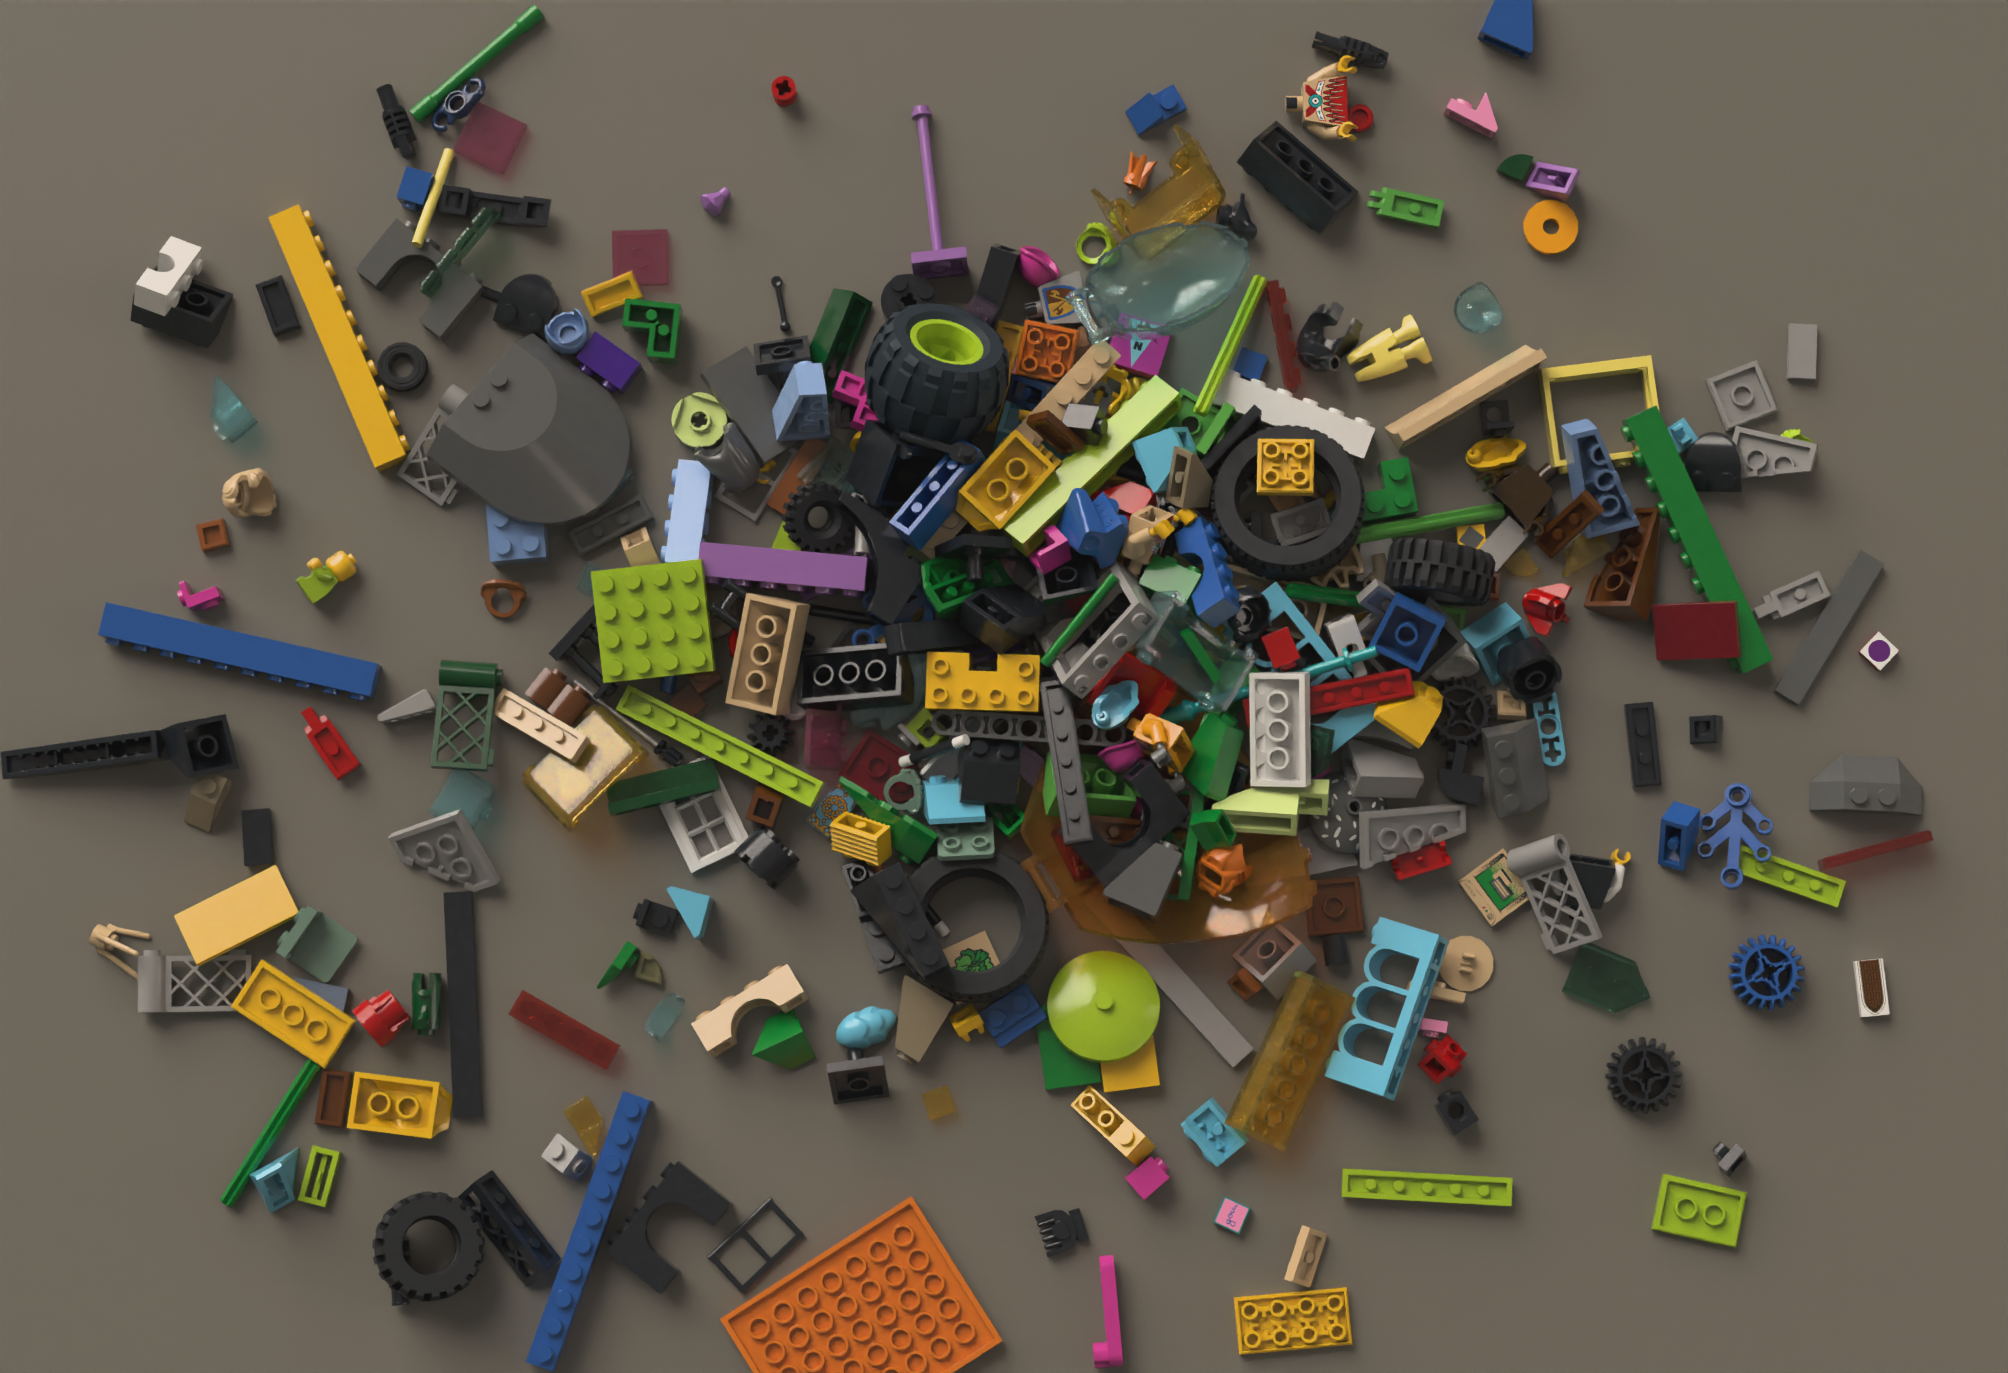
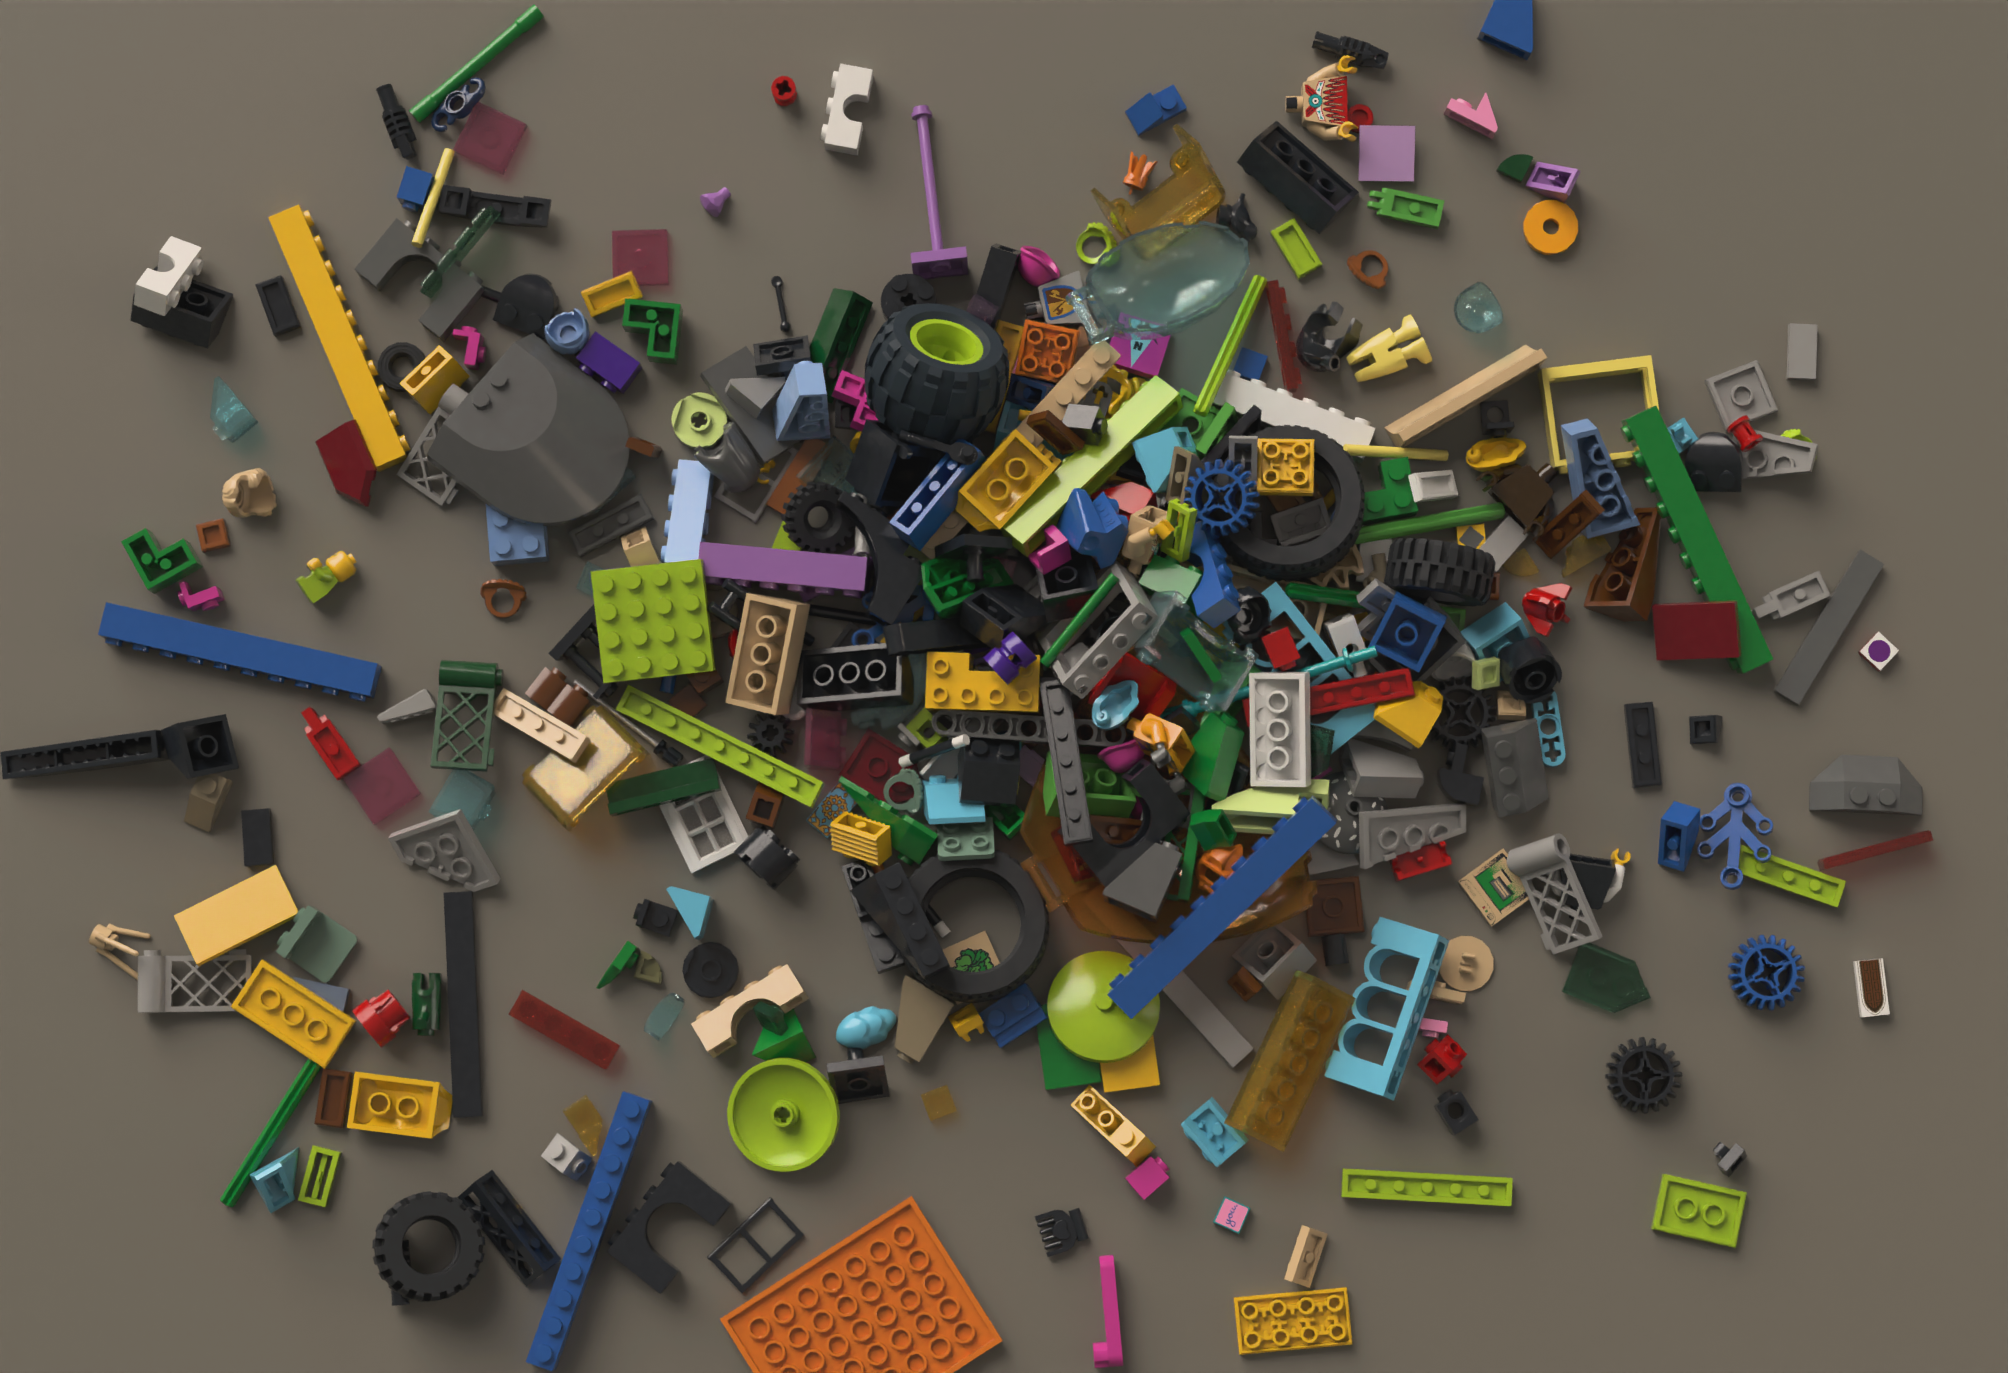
none -> green brick [121,528,203,594]
none -> dark red tile [315,419,377,507]
none -> clear pink tile [343,747,421,825]
none -> yellow brick [399,345,470,414]
none -> dark pink bracket [452,326,486,370]
none -> reddish brown tile [625,437,662,458]
none -> black tile [682,942,739,998]
none -> light grey slope [725,377,785,418]
none -> lime dish [727,1058,840,1172]
none -> clear green plate [753,1001,789,1036]
none -> white arch [821,63,874,156]
none -> dark purple wheel [983,631,1037,685]
none -> blue brick [1107,796,1337,1019]
none -> lime tile [1160,498,1197,562]
none -> black tile [1162,706,1200,736]
none -> blue gear [1184,459,1260,536]
none -> light grey slope [1228,436,1258,490]
none -> lime tile [1270,218,1323,280]
none -> light yellow bar [1343,444,1449,461]
none -> dark orange piece [1347,250,1388,289]
none -> lavender tile [1358,125,1415,182]
none -> white tile [1408,470,1458,503]
none -> yellowish green tile [1472,657,1500,690]
none -> red bush [1727,415,1763,452]

